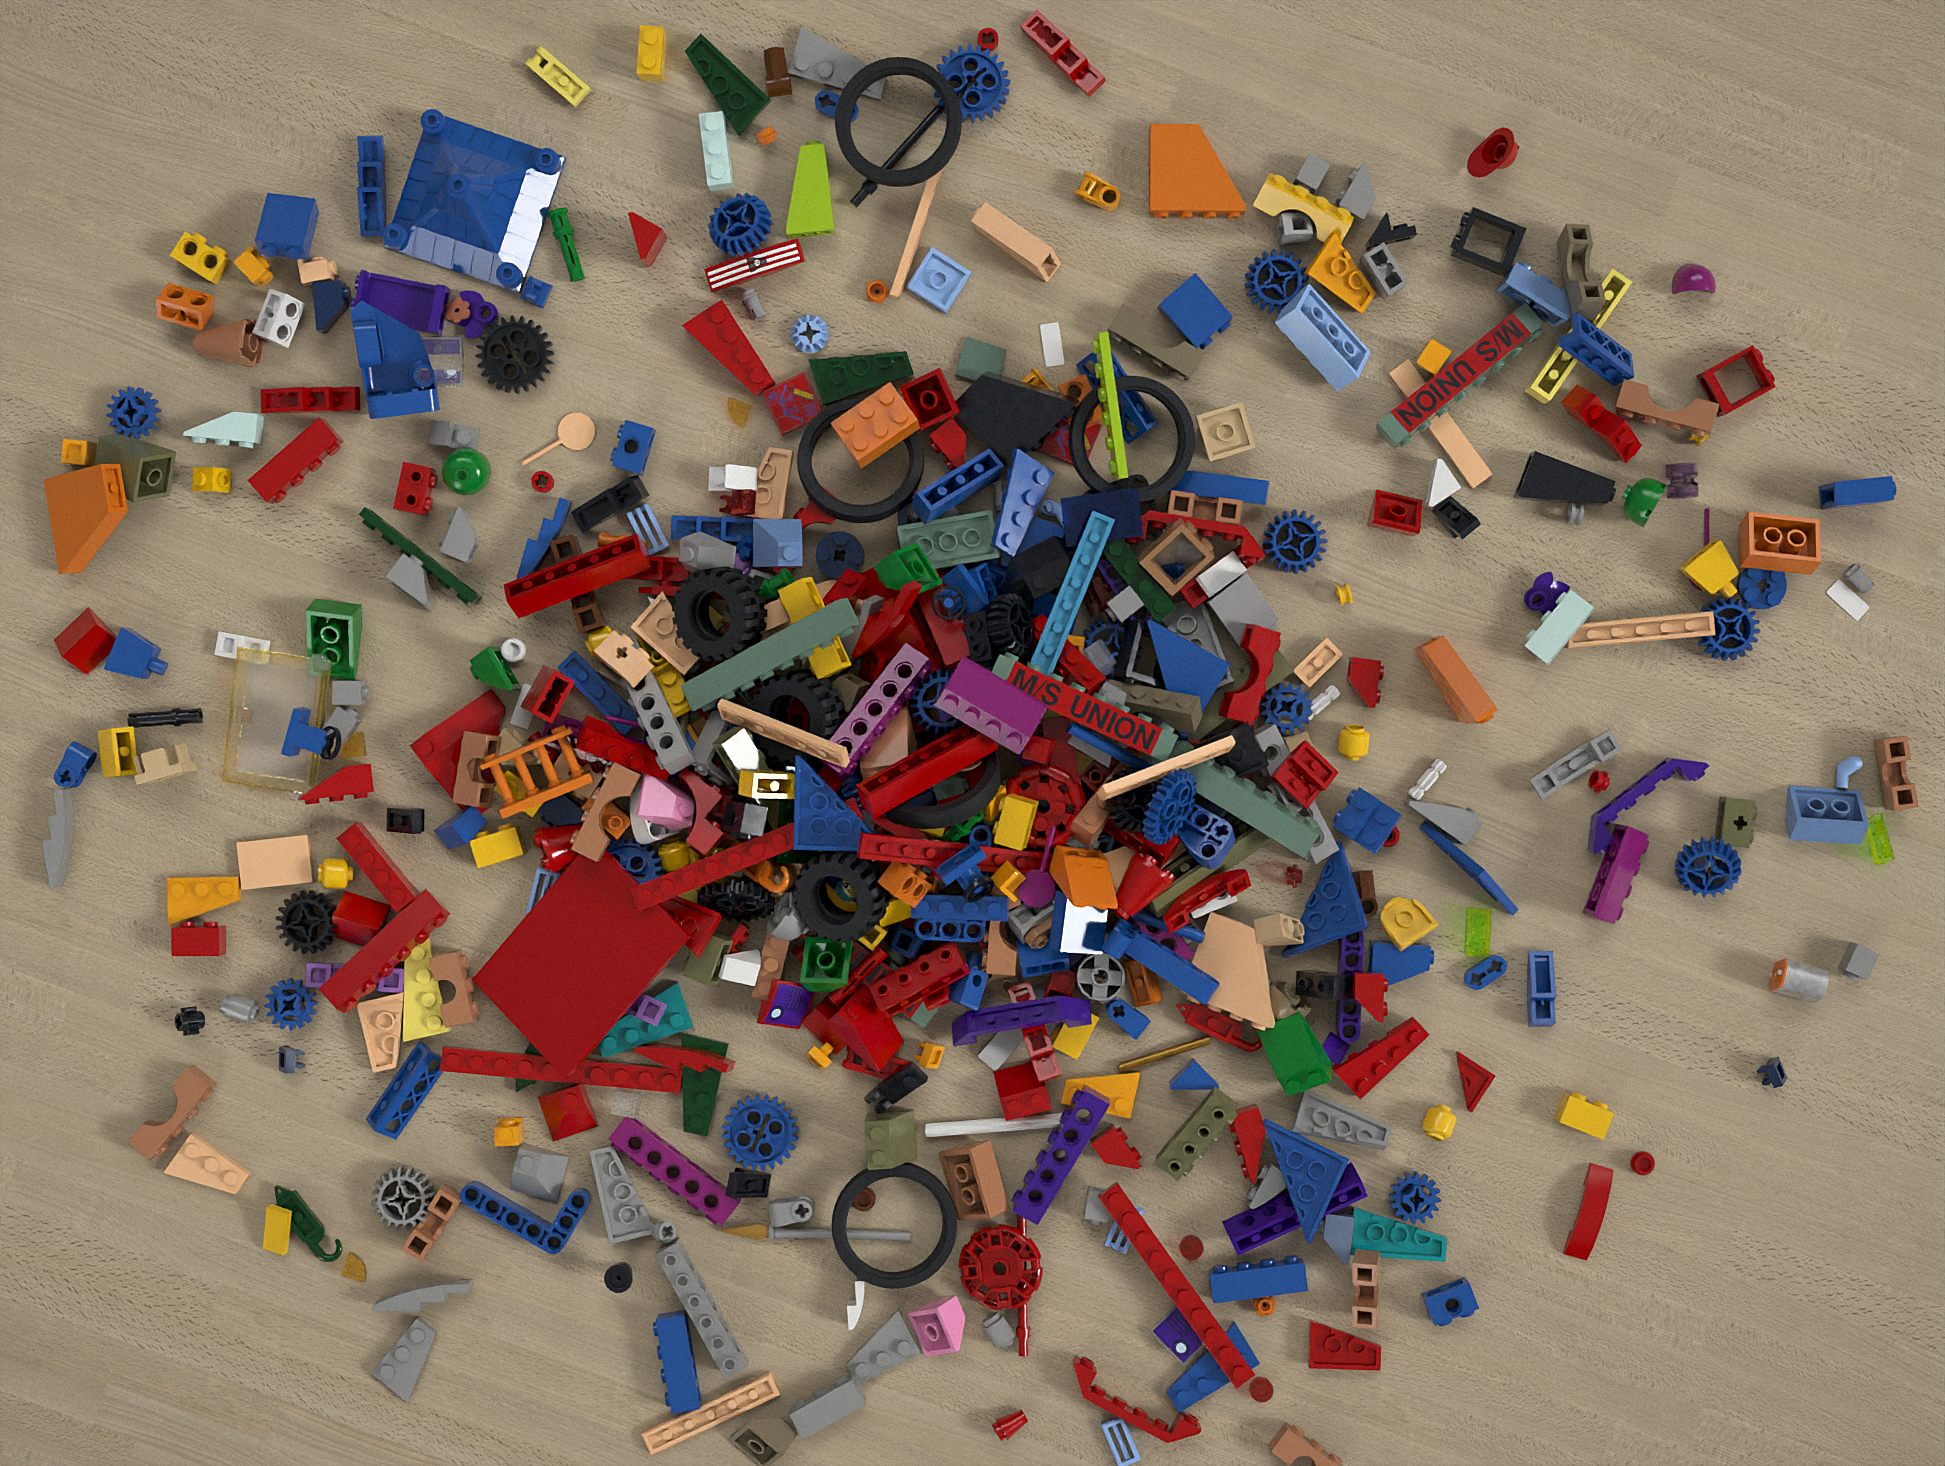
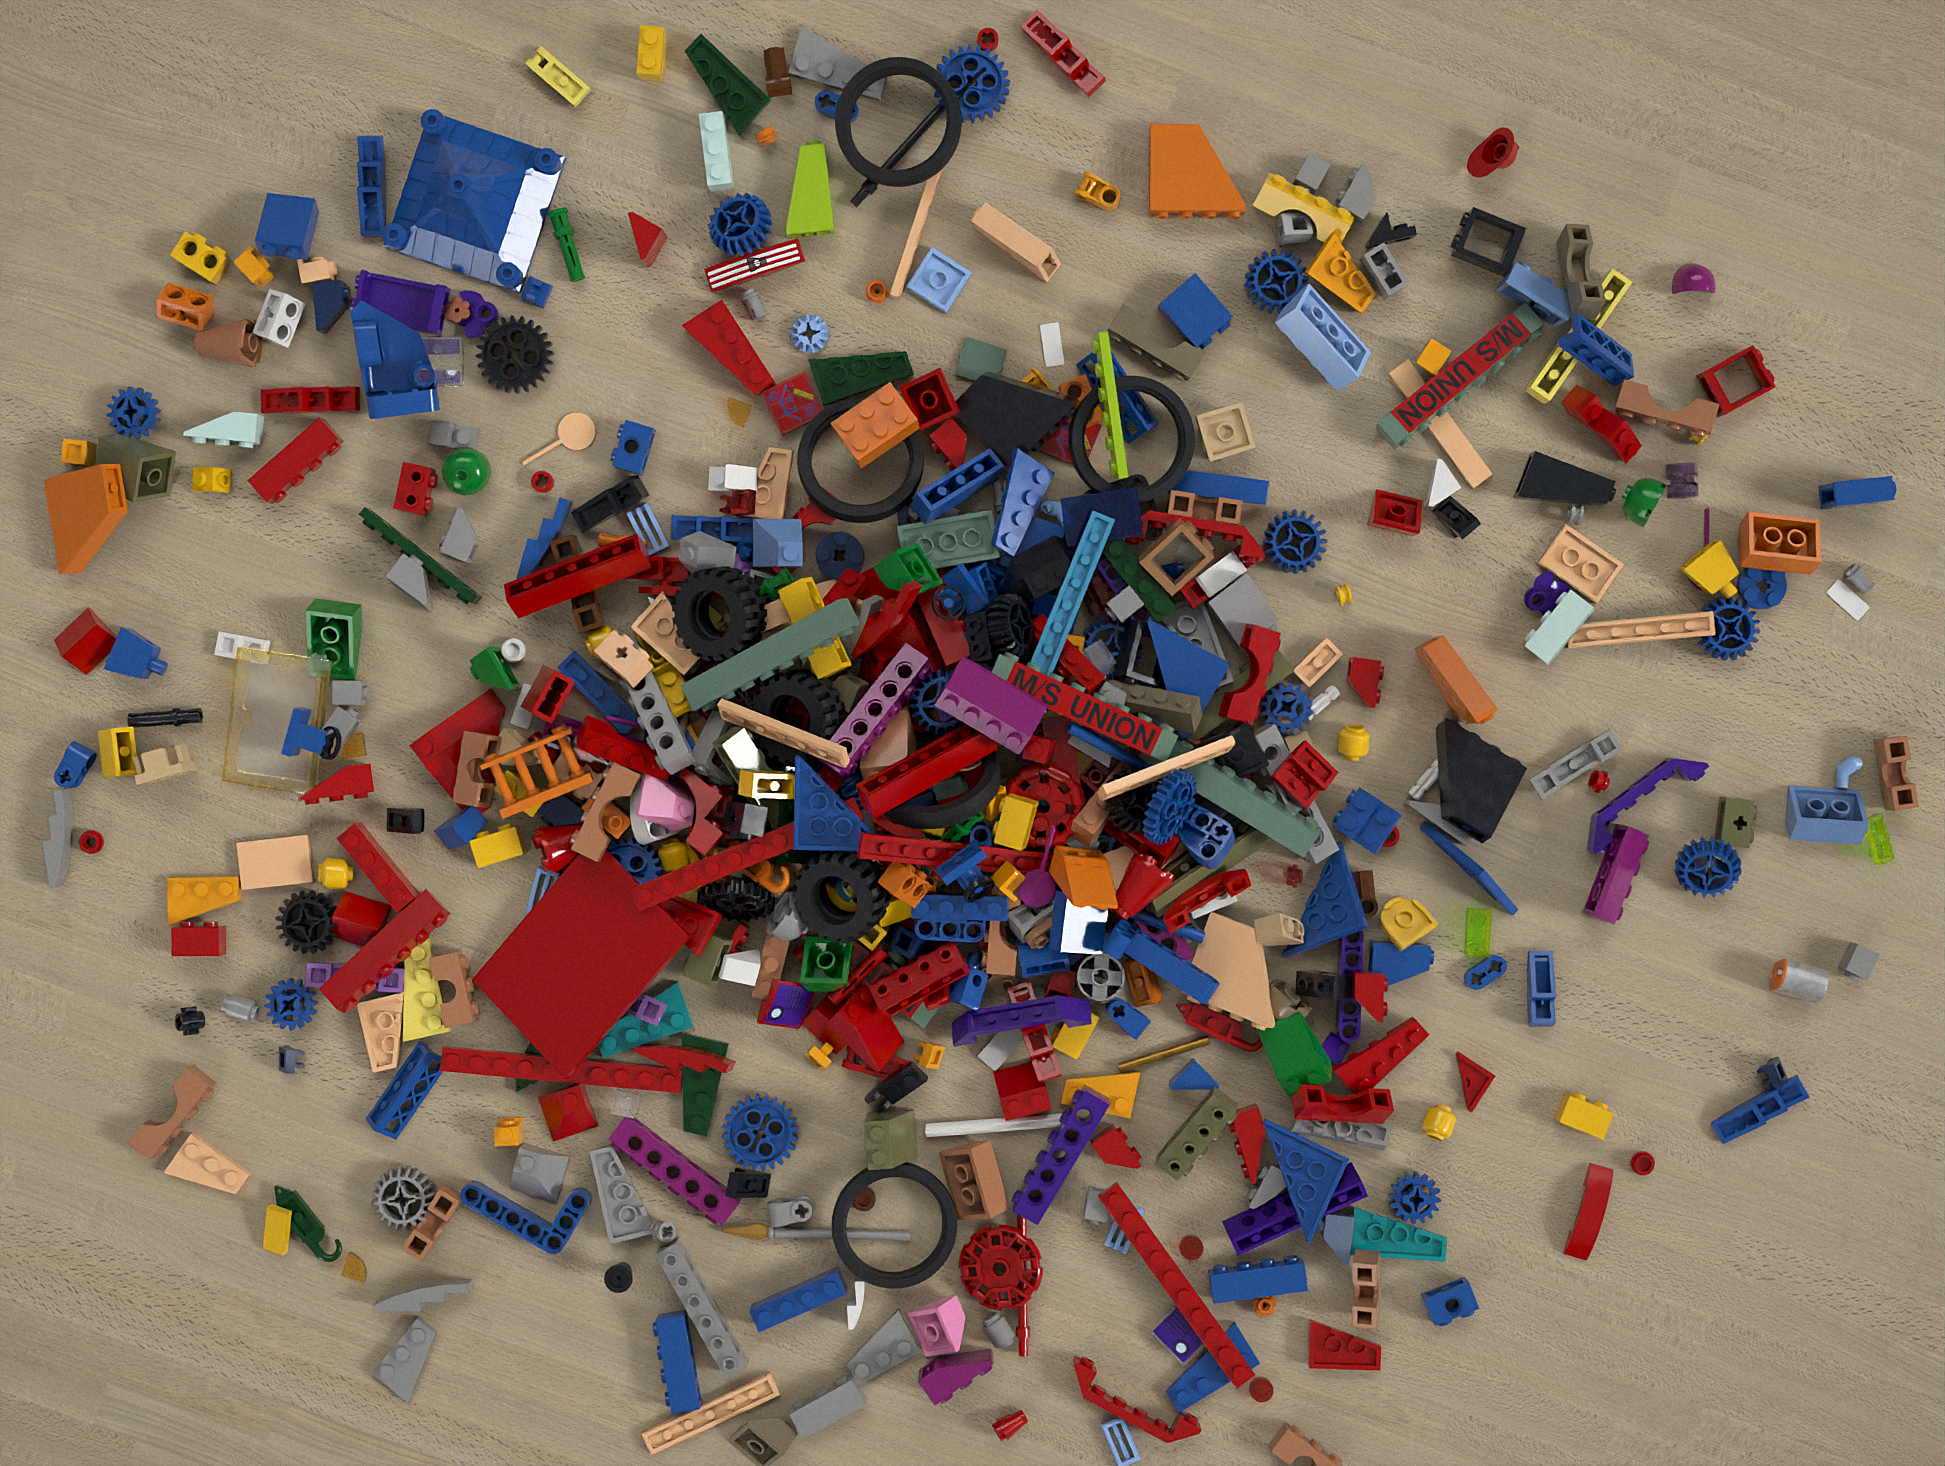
none -> red plate [79,830,104,854]
none -> blue brick [749,1267,848,1332]
none -> magenta slope [918,1349,994,1405]
none -> red arch [1291,1084,1394,1124]
none -> black slope [1436,717,1527,843]
none -> light nougat tile [1537,524,1624,604]
none -> blue slope [1711,1075,1810,1144]

